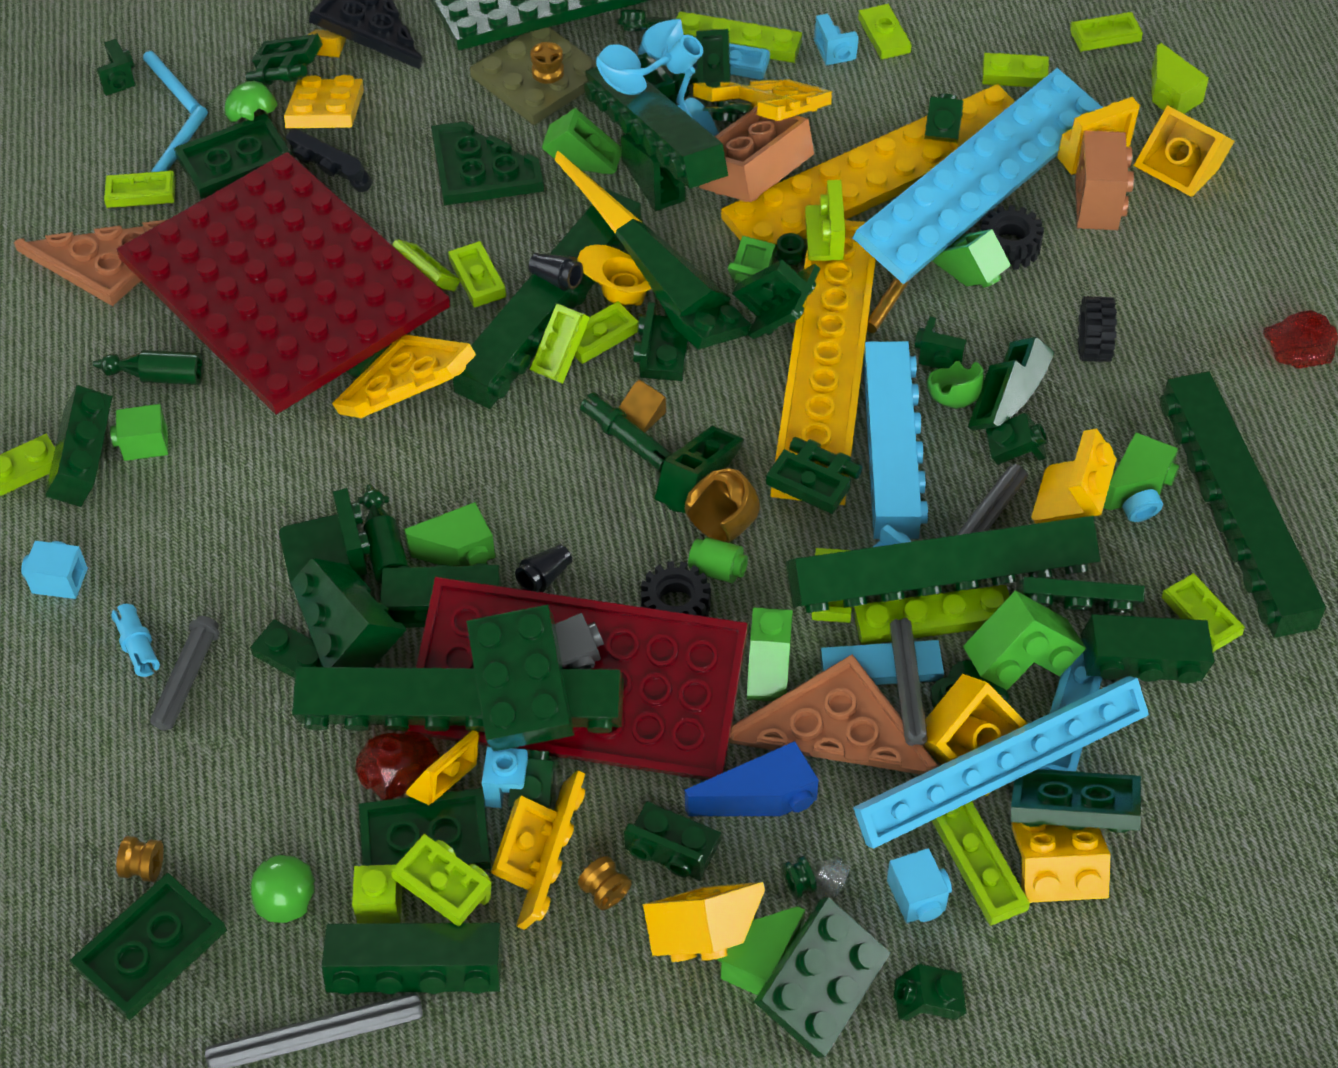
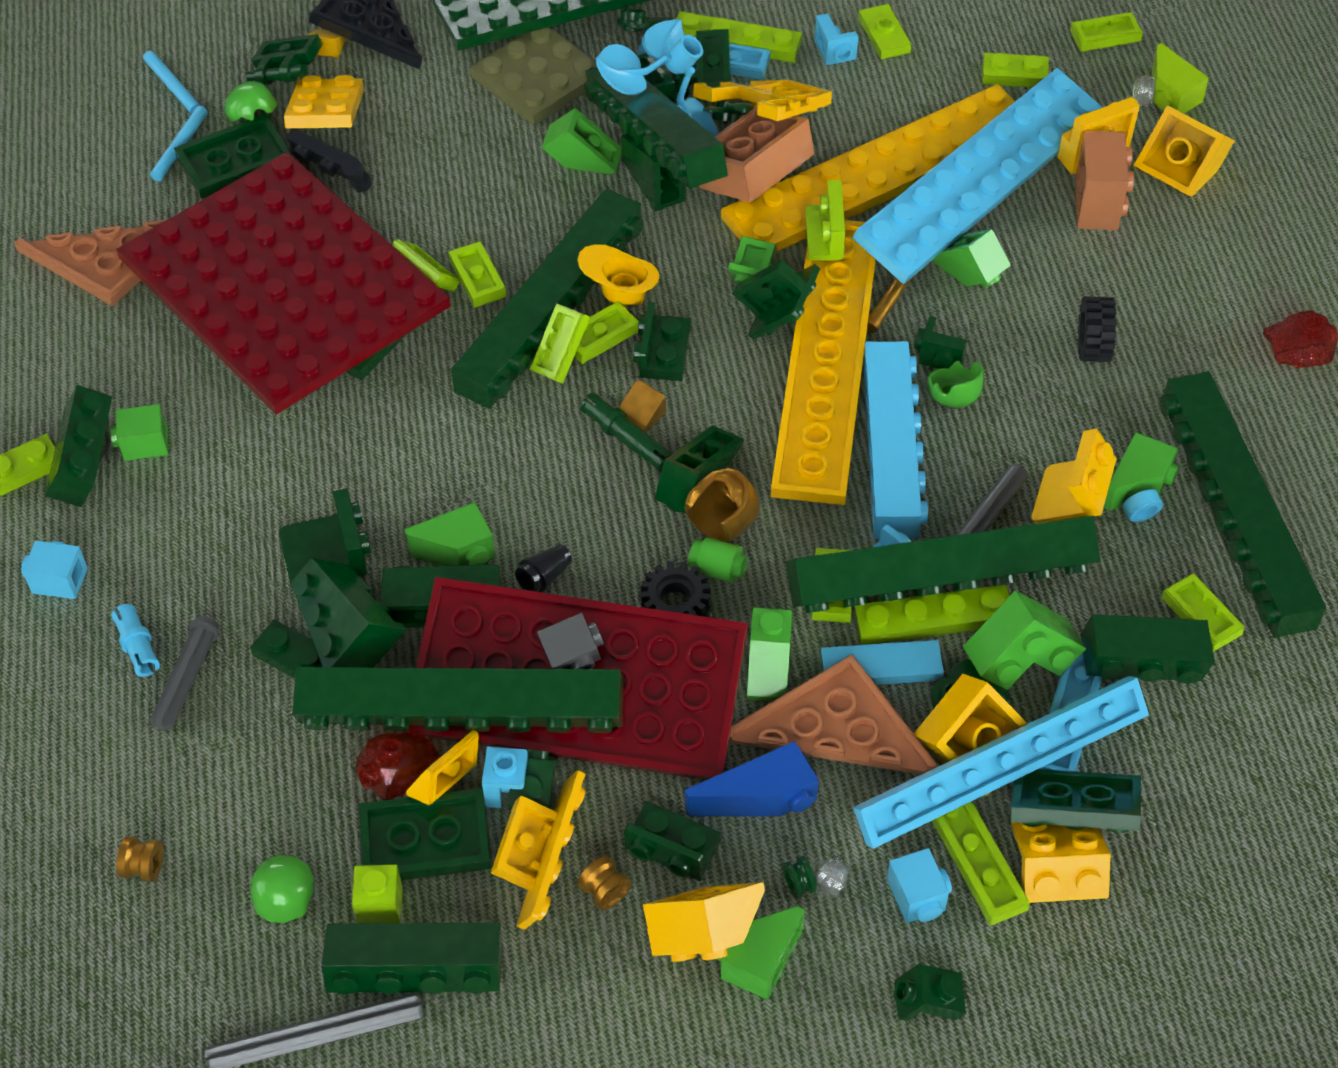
dark green plate [69,873,227,1021] -> none
dark green wheel [93,350,204,385] -> none
dark green bracket [97,38,136,96] -> none
lime plate [104,171,176,208] -> none
yellow plate [332,335,476,418] -> none
dark green wheel [358,484,408,584] -> none
lime bracket [391,834,492,927] -> none
dark green plate [431,121,544,206] -> none
dark green brick [466,604,575,752] -> none
black cone [528,253,583,291] -> none
pearl gold wheel [530,42,564,84] -> none
dark green plate [555,150,752,350] -> none
plate [753,897,891,1058] -> none
dark green plate [766,436,863,514] -> none
dark green plate [775,233,807,265] -> none
dark grey axle [890,618,927,746] -> none
dark green bracket [925,93,964,143] -> none
dark green slope [968,337,1055,431] -> none
black tyre [980,205,1044,270] -> none
dark green bracket [986,412,1048,465] -> none
dark green plate [1016,577,1145,614] -> none
none -> clear piece [1132,75,1155,106]

